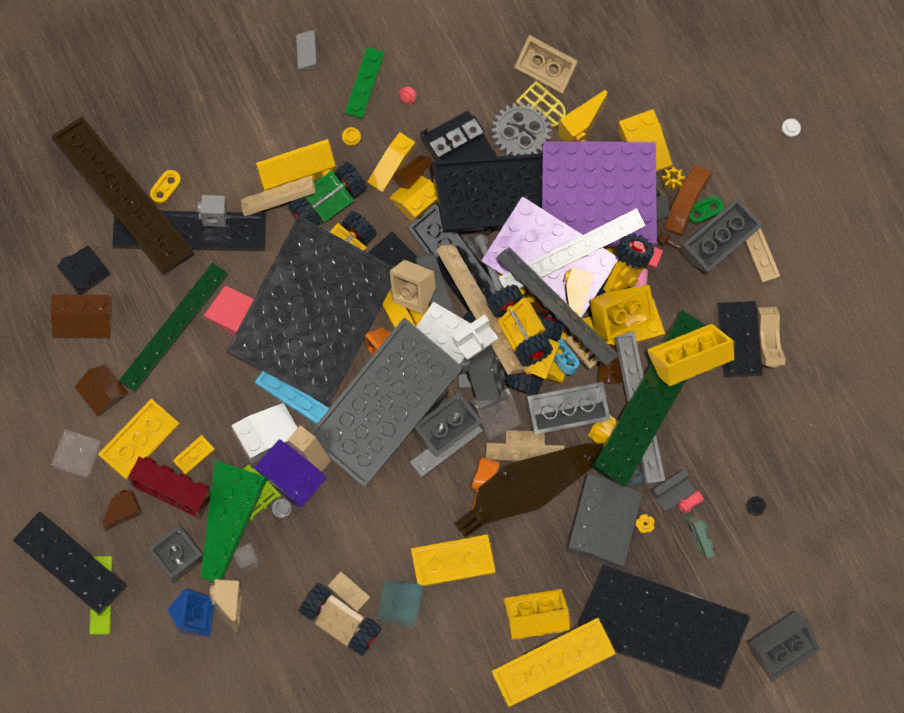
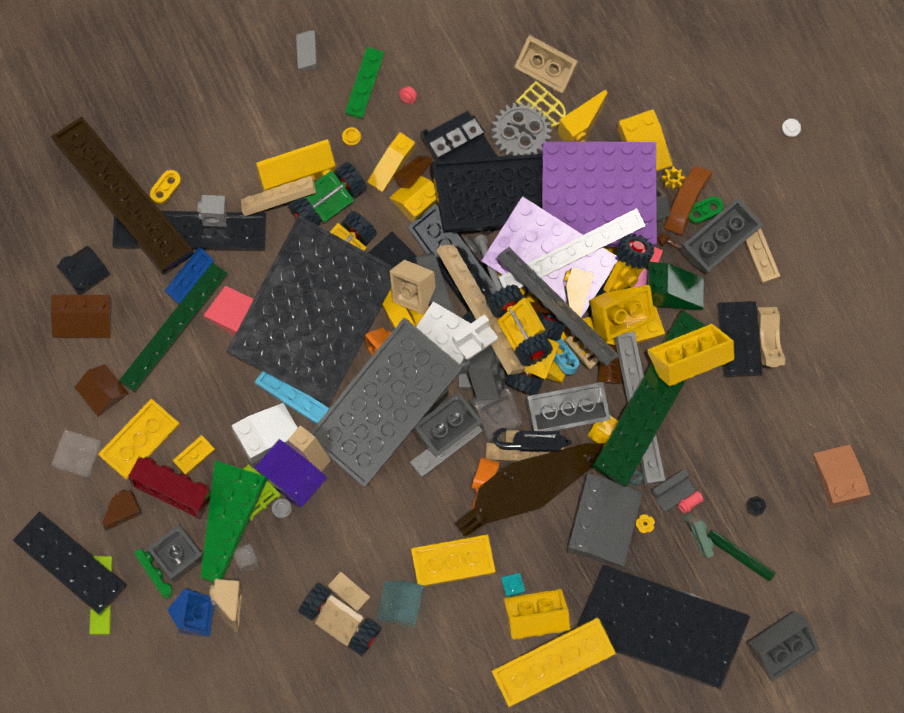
none -> green plate [134,548,173,599]
none -> blue plate [164,247,214,304]
none -> black plate [493,428,572,452]
none -> teal plate [501,573,525,598]
none -> dark green slope [647,262,704,310]
none -> dark green axle [707,530,776,581]
none -> nougat slope [813,445,870,509]

